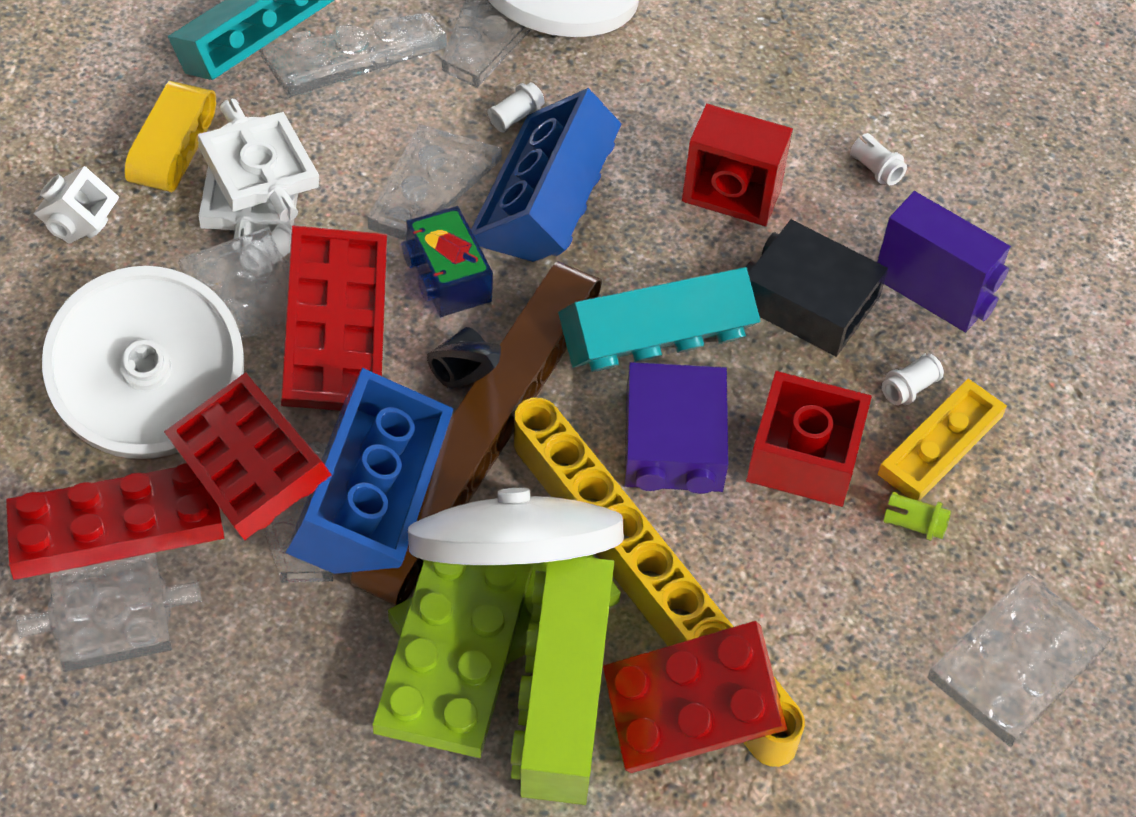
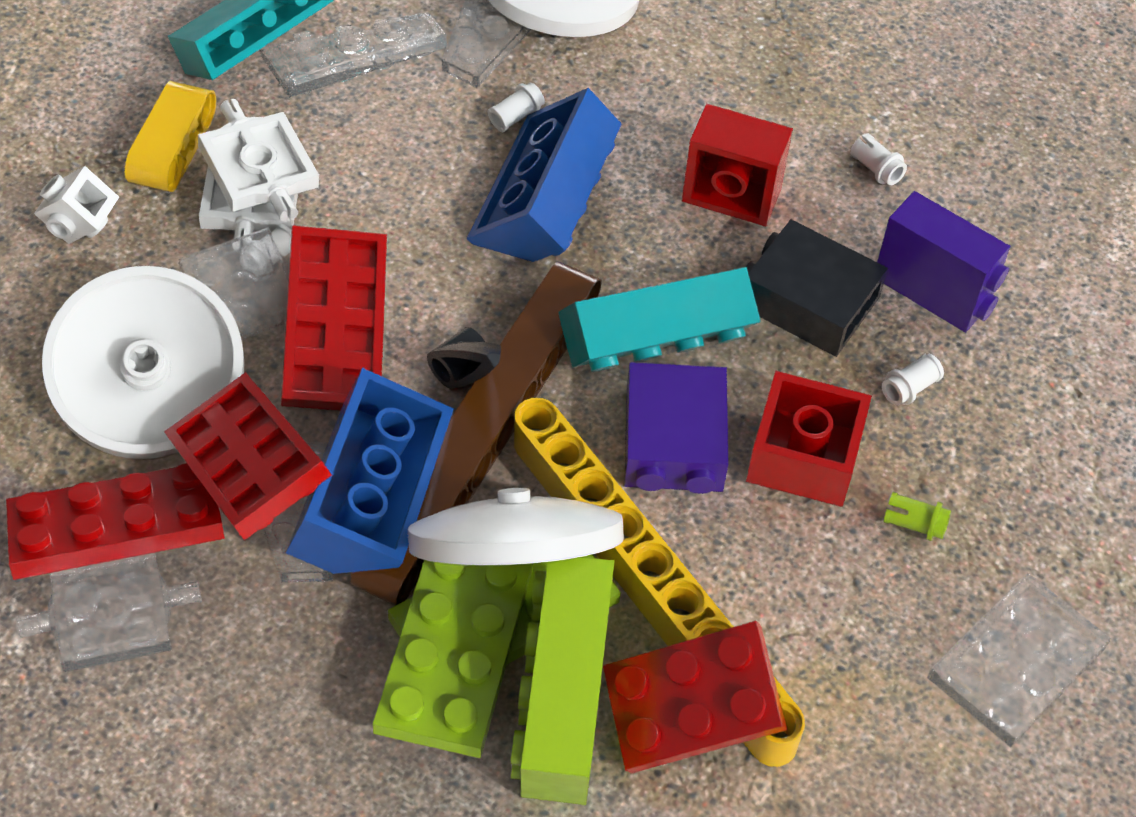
clear wing [368,124,502,242] -> none
brick [401,206,493,318] -> none
yellow plate [877,378,1007,501] -> none

